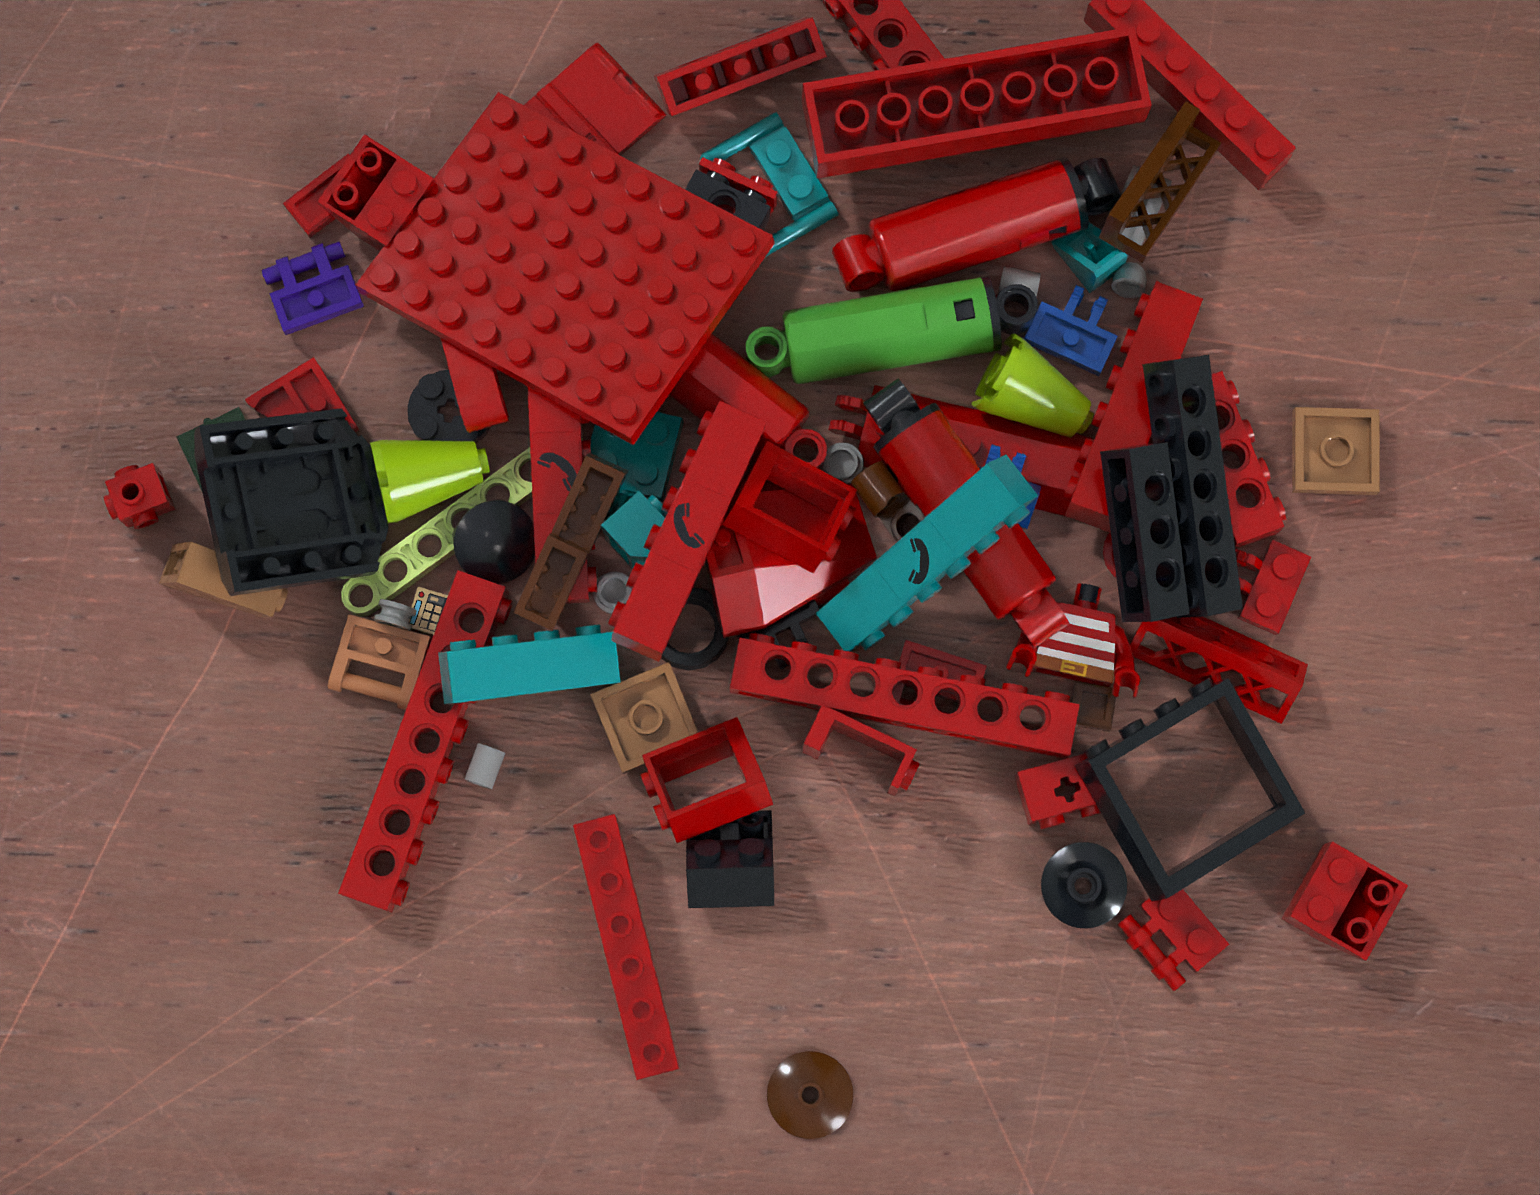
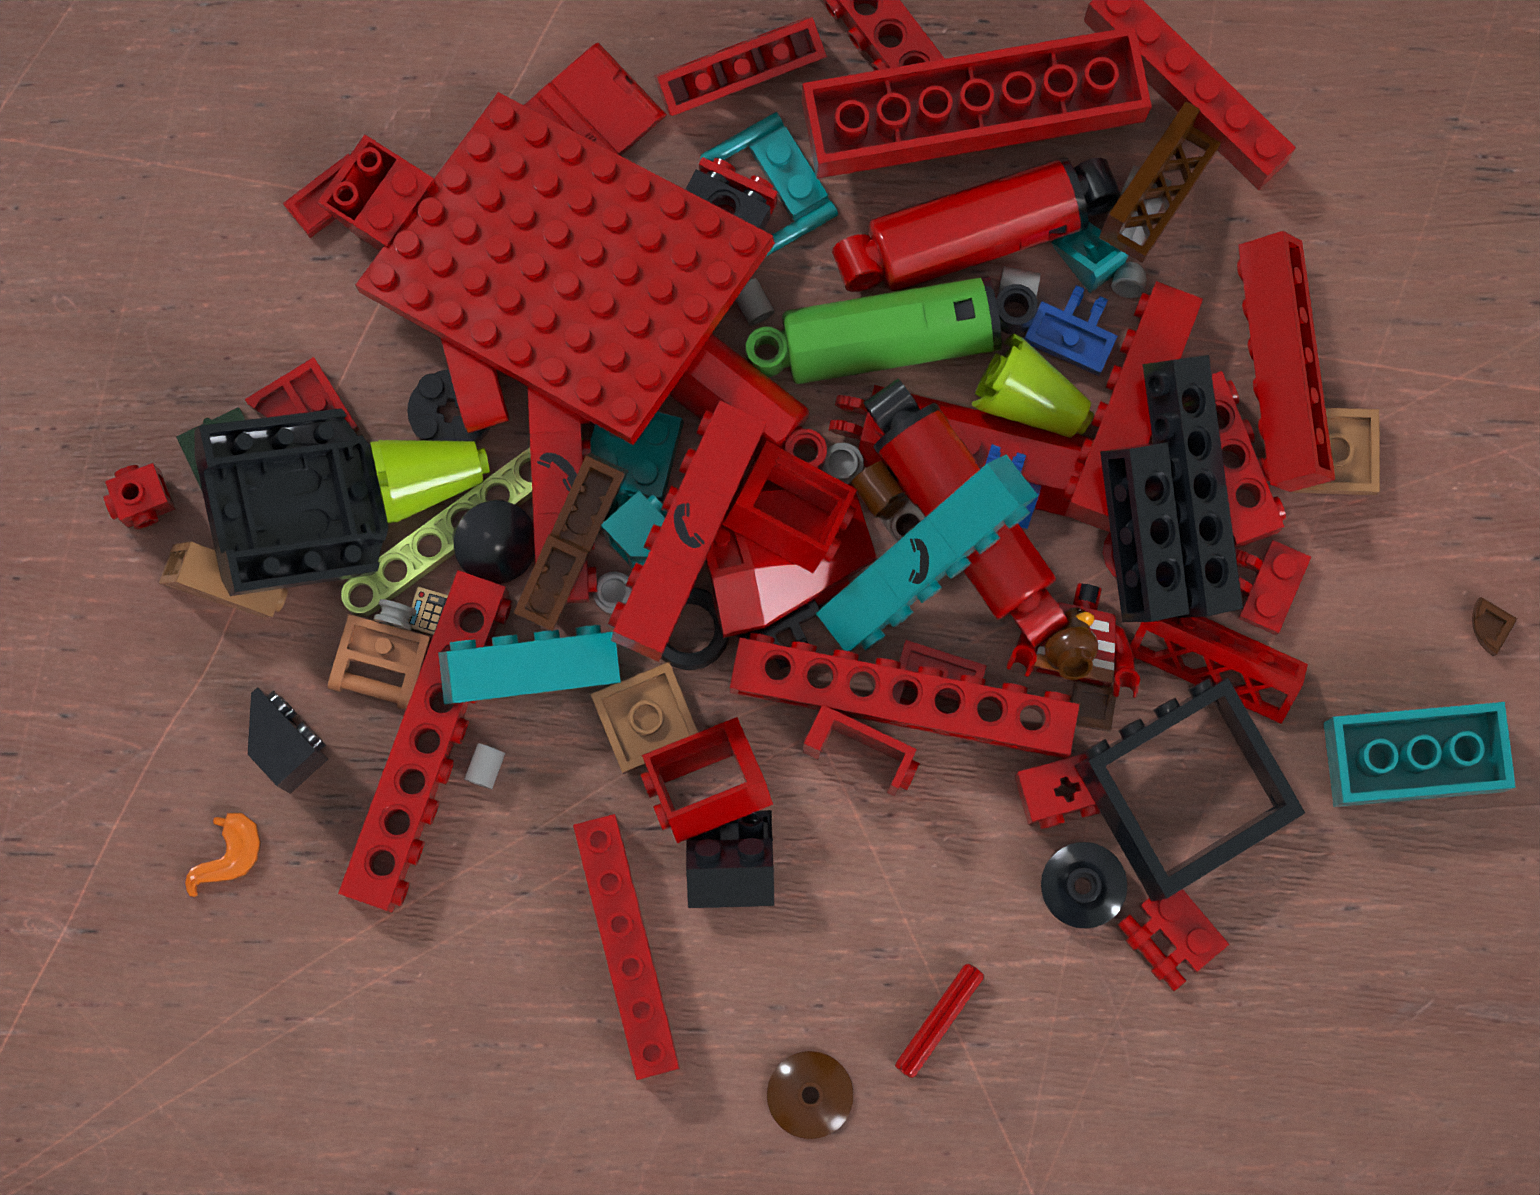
dark purple plate [261,241,364,335] -> none
red slope [1281,841,1408,961] -> none
none -> orange piece [185,813,261,897]
none -> black slope [247,687,328,794]
none -> light grey hinge [736,278,775,326]
none -> red axle [895,963,984,1078]
none -> reddish brown animal [1045,607,1099,680]
none -> red brick [1237,231,1335,492]
none -> teal brick [1324,702,1516,807]
none -> reddish brown tile [1472,597,1518,656]

